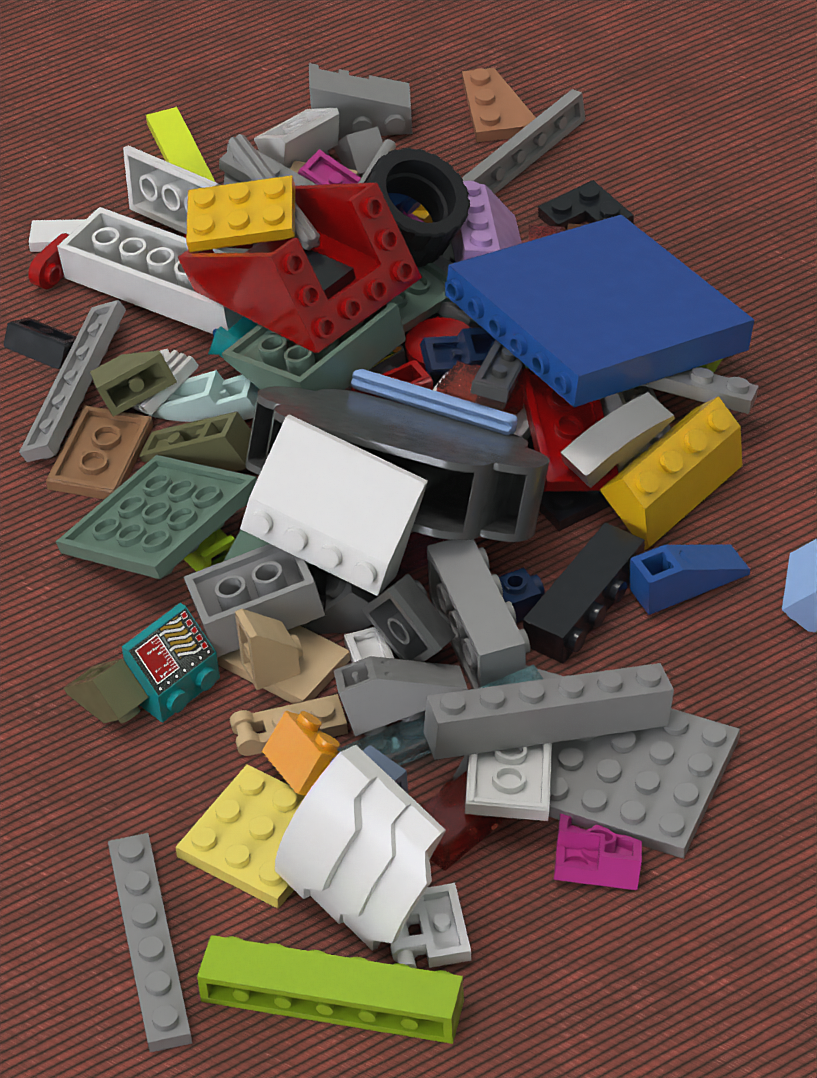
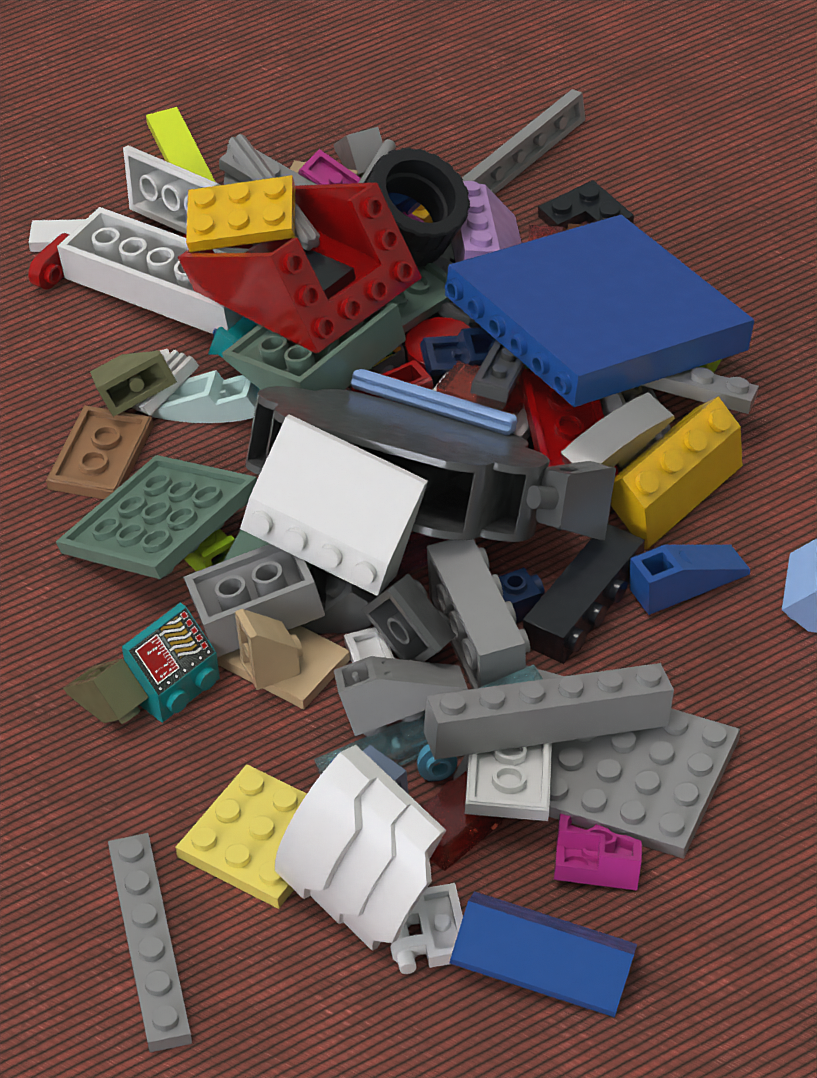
black slope [4,317,76,369] -> none
light grey plate [19,300,126,462] -> none
olive slope [139,411,251,472] -> none
lime brick [197,935,464,1044] -> none
tan plate [230,694,348,756] -> none
white slope [254,108,339,169] -> none
light orange brick [261,711,340,796] -> none
light grey wedge [309,63,412,138] -> none
nougat wing [462,68,536,142] -> none
none -> medium azure plate [417,744,458,781]
none -> blue slope [449,891,637,1018]
none -> dark grey torso [526,461,616,540]

